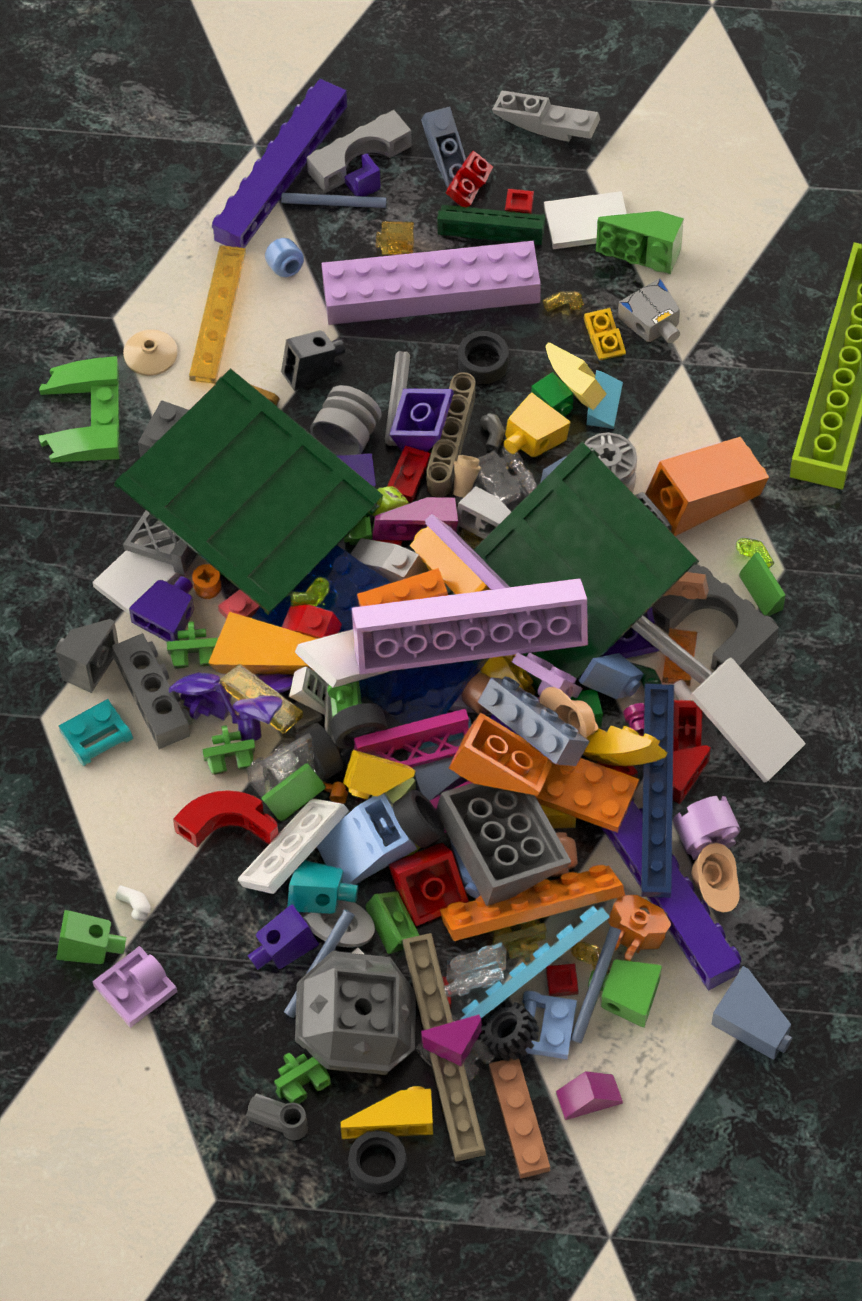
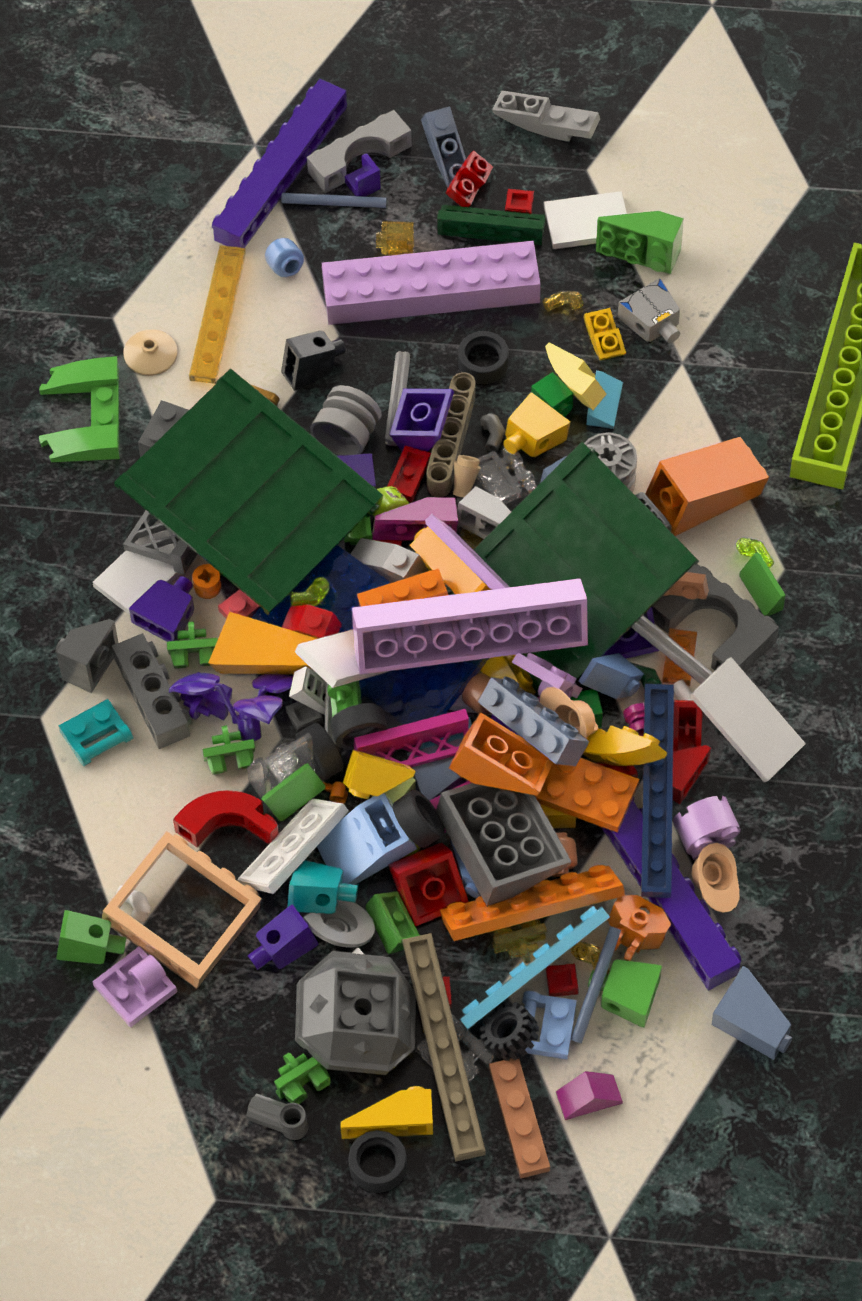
clear yellow tile [220,664,303,734] -> none
sand blue bar [284,909,355,1018] -> none
magenta slope [421,1014,481,1067] -> none
clear plate [444,942,507,997] -> none
none -> light nougat window [102,831,262,988]

